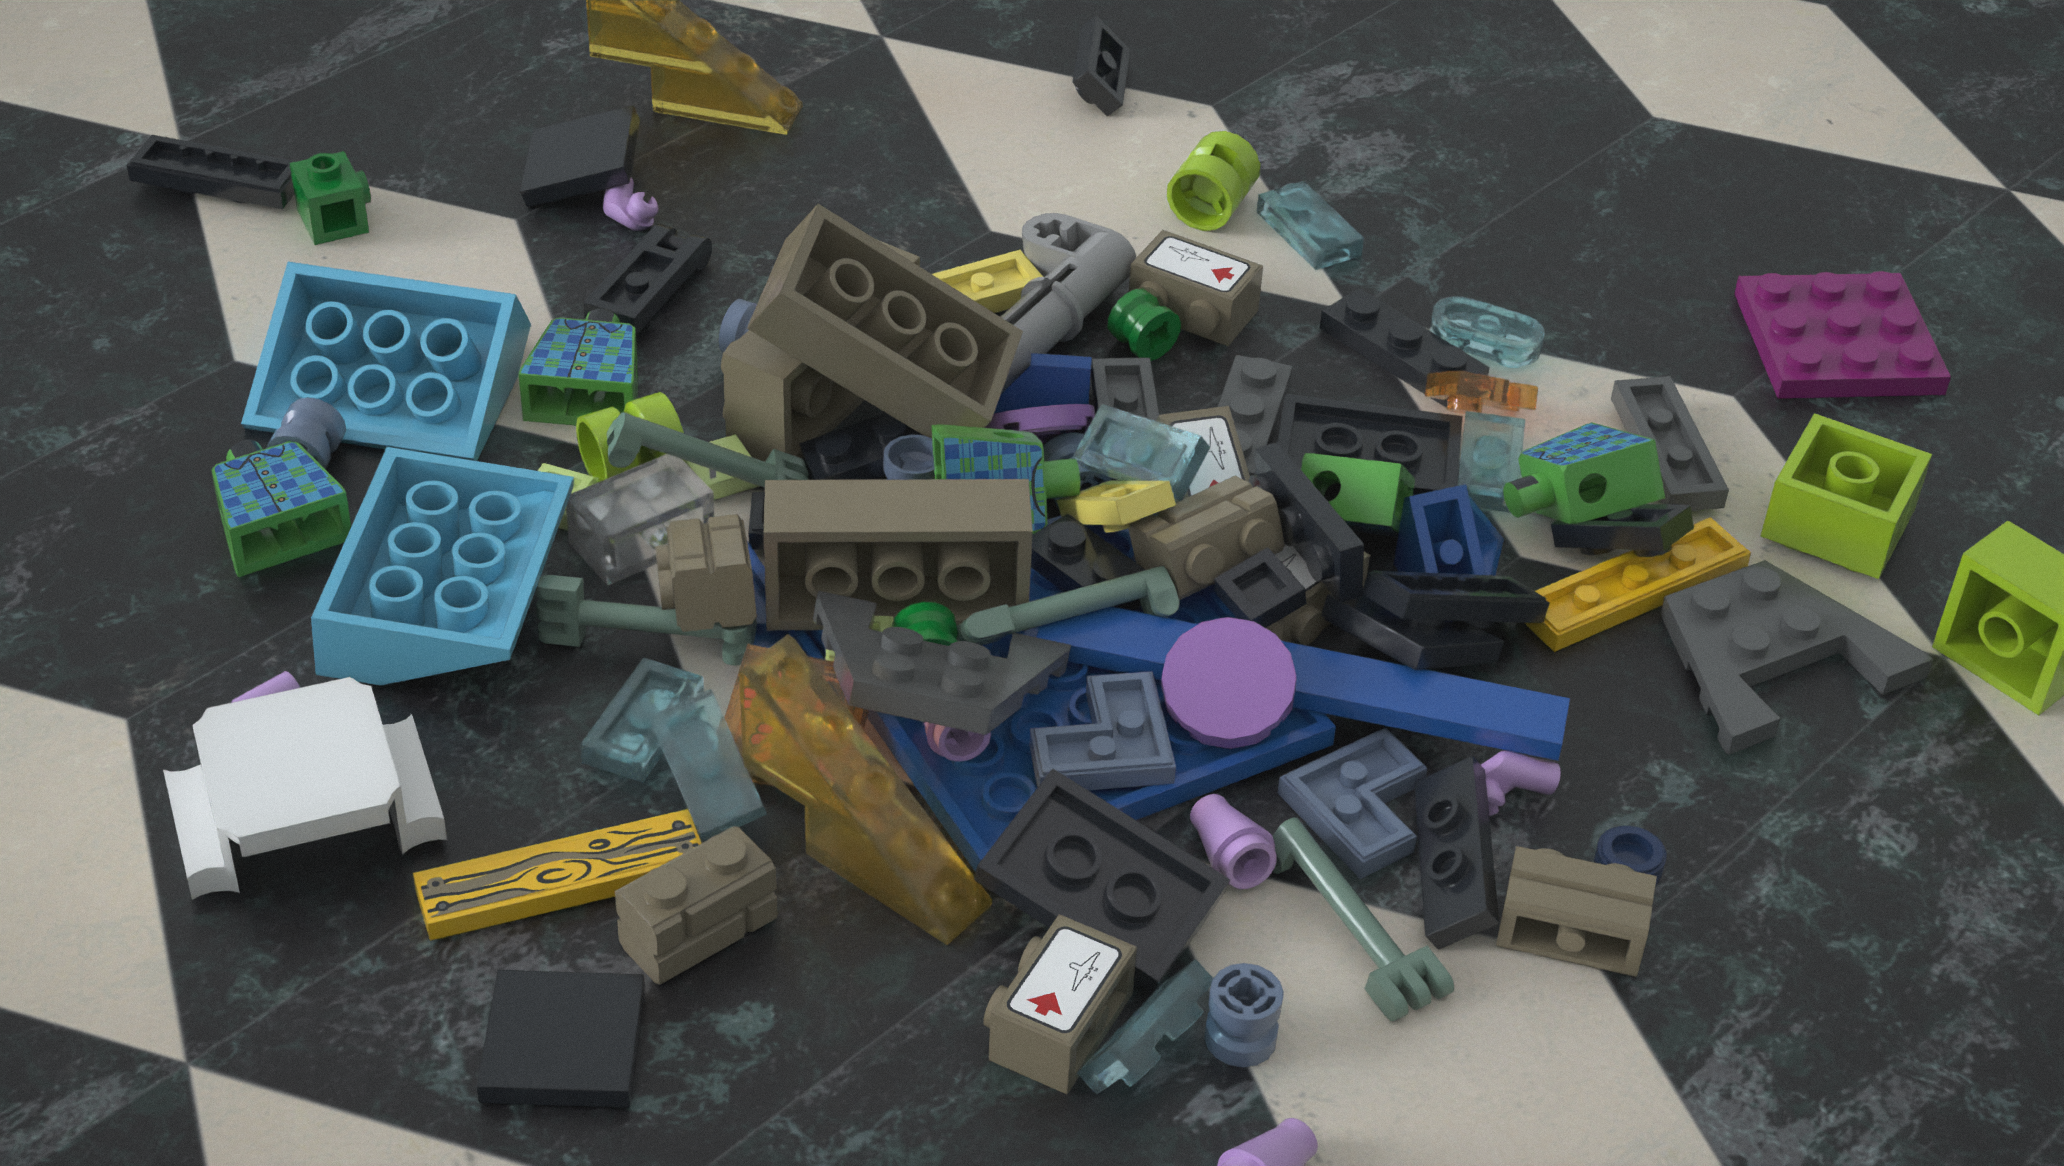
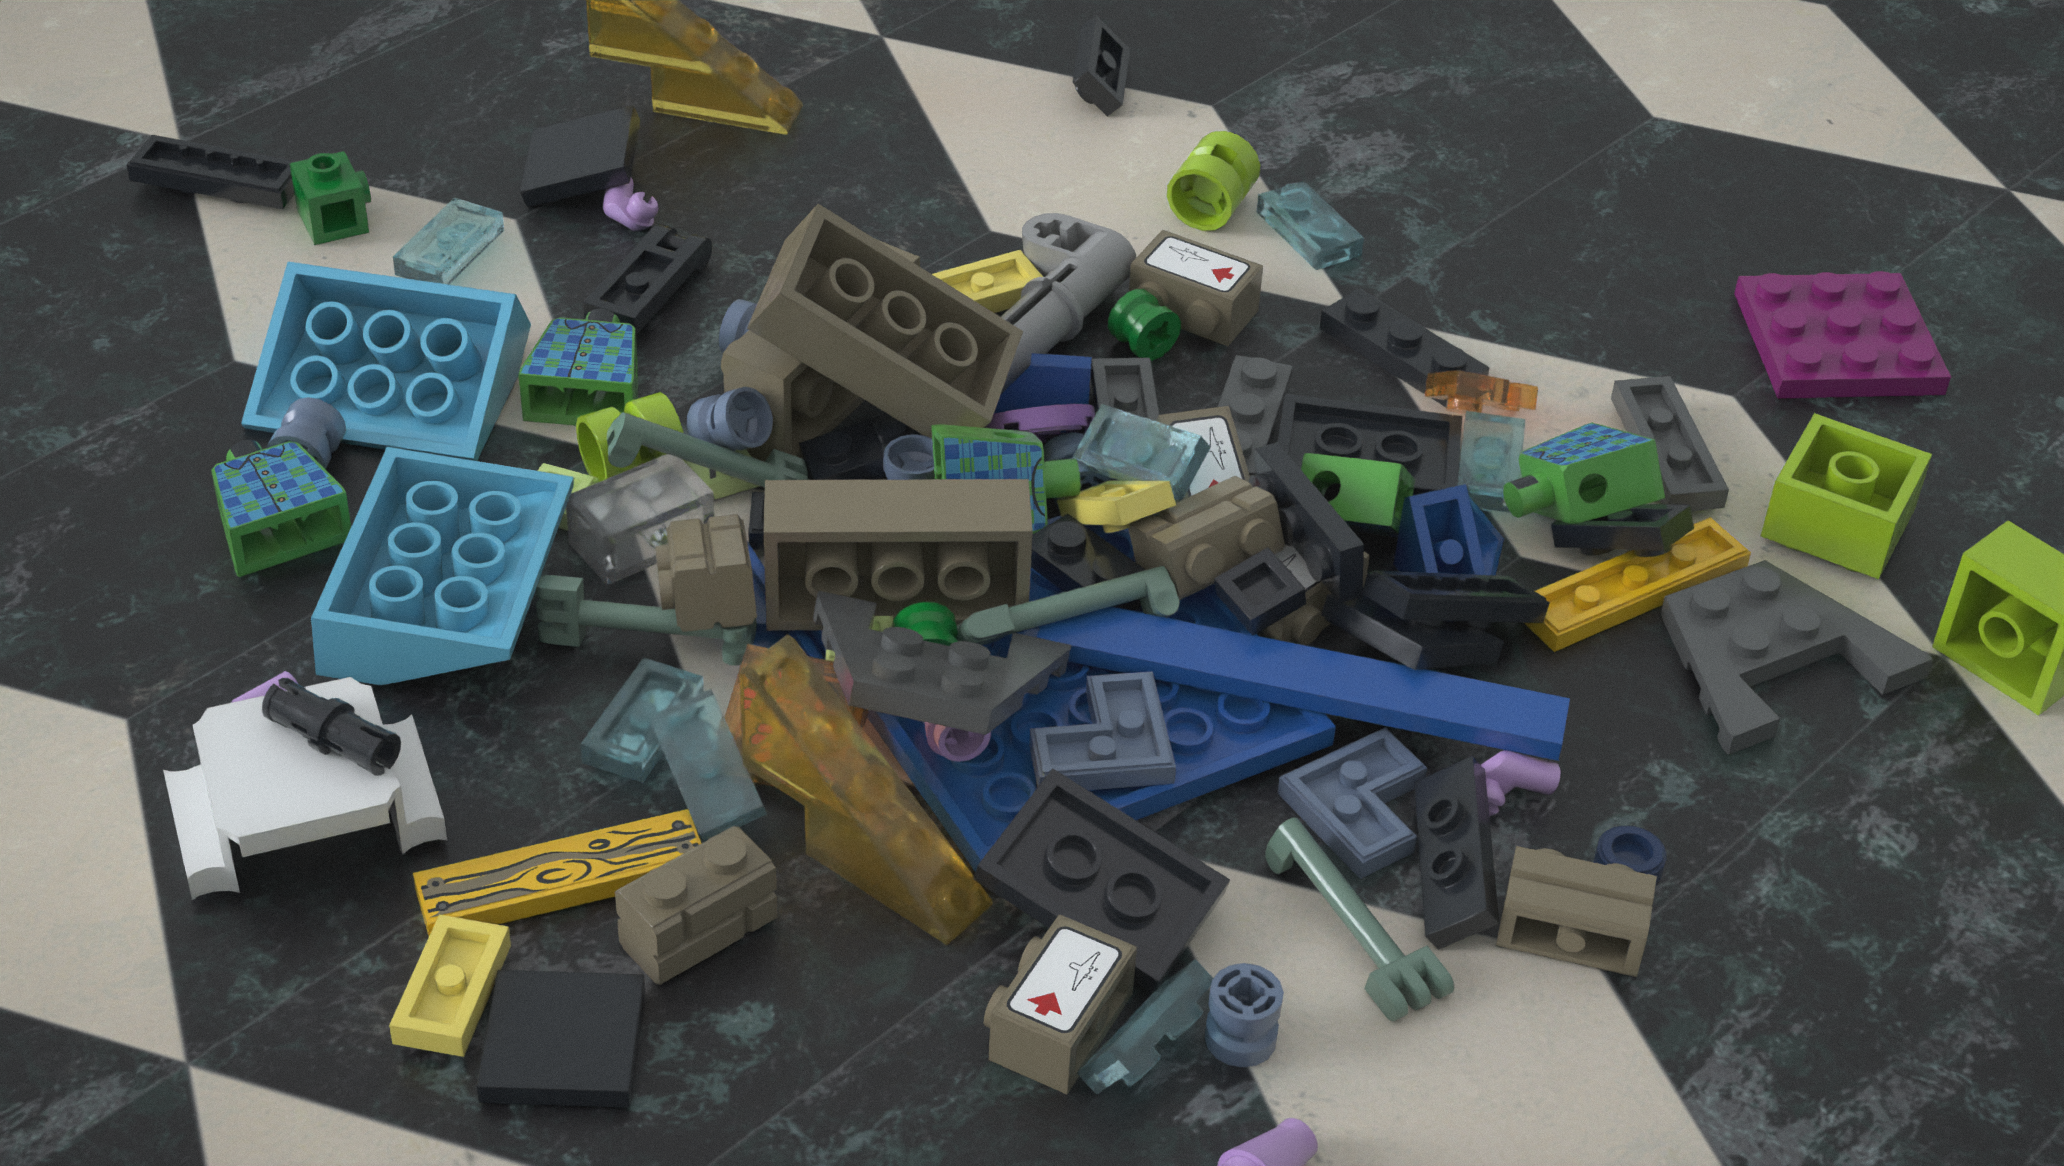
medium lavender tile [1162,617,1297,749] -> none
lavender cone [1190,794,1277,889] -> none
clear light blue plate [1430,296,1545,368] -> none
none -> black pin [262,678,401,776]
none -> light yellow plate [389,914,511,1057]
none -> clear light blue plate [393,197,504,285]
none -> sand blue wheel [686,387,773,451]

